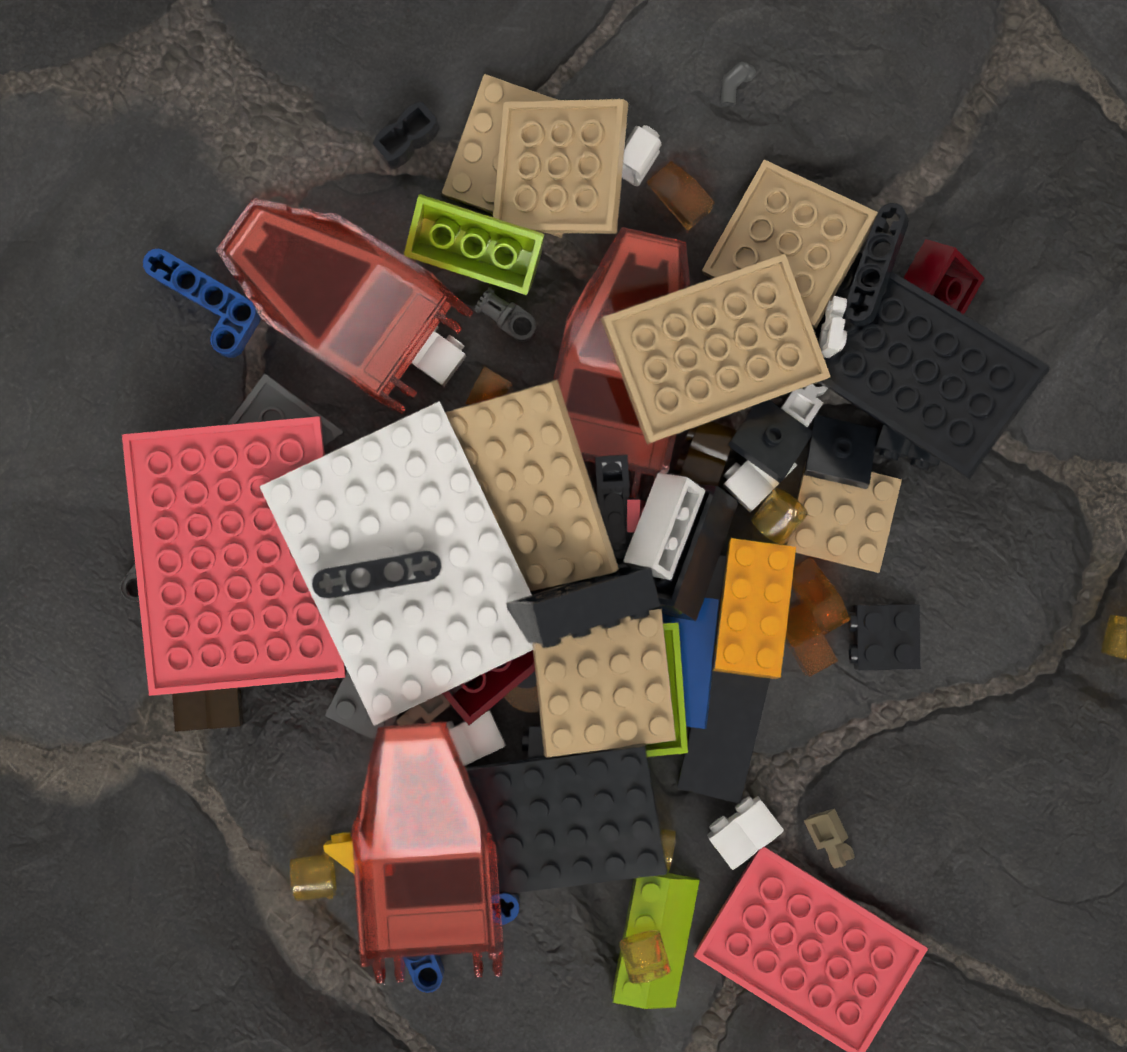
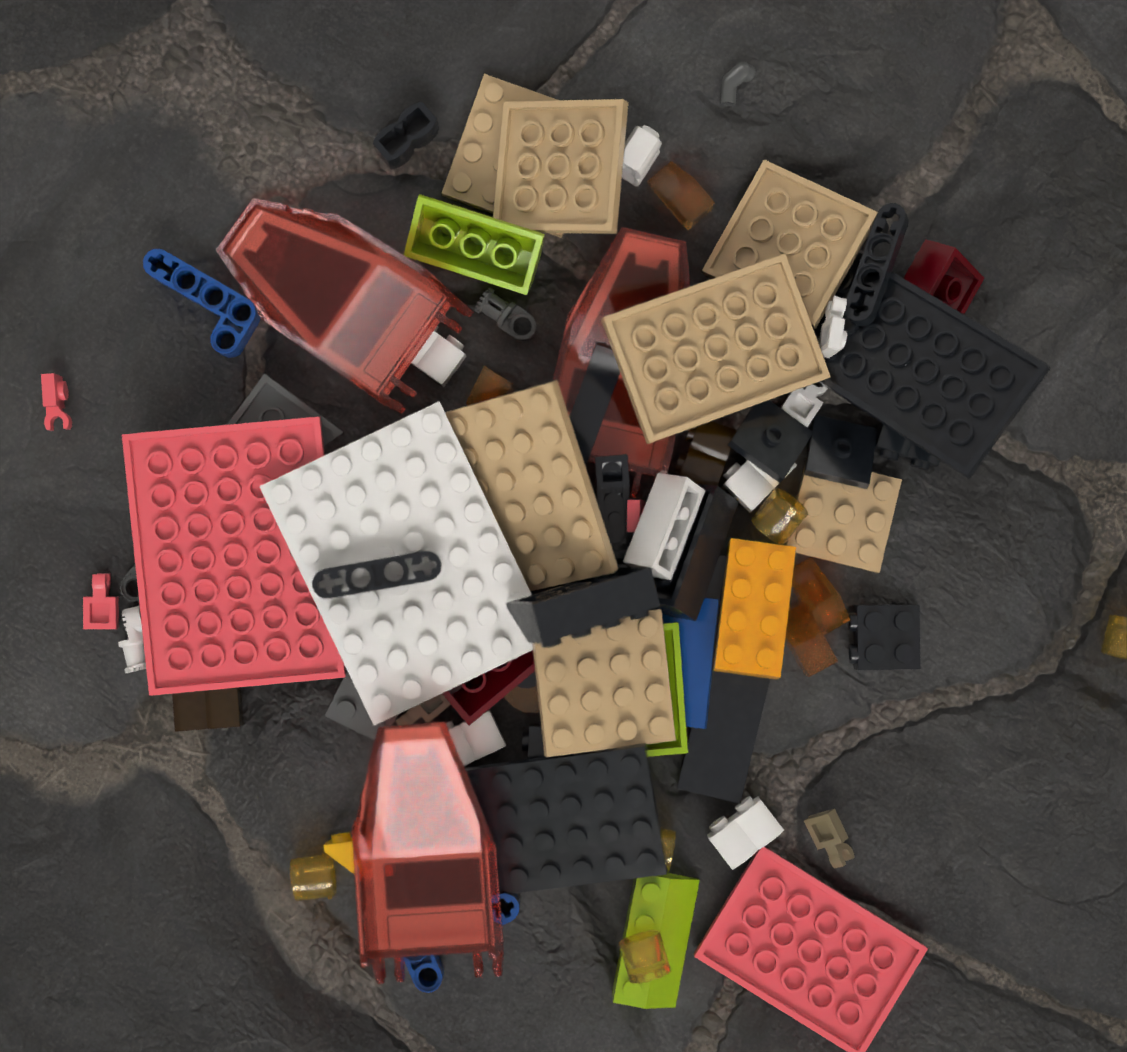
none -> coral plate [41,373,72,431]
none -> coral plate [83,573,119,629]
none -> white connector [118,605,146,674]
none -> black slope [569,344,620,467]

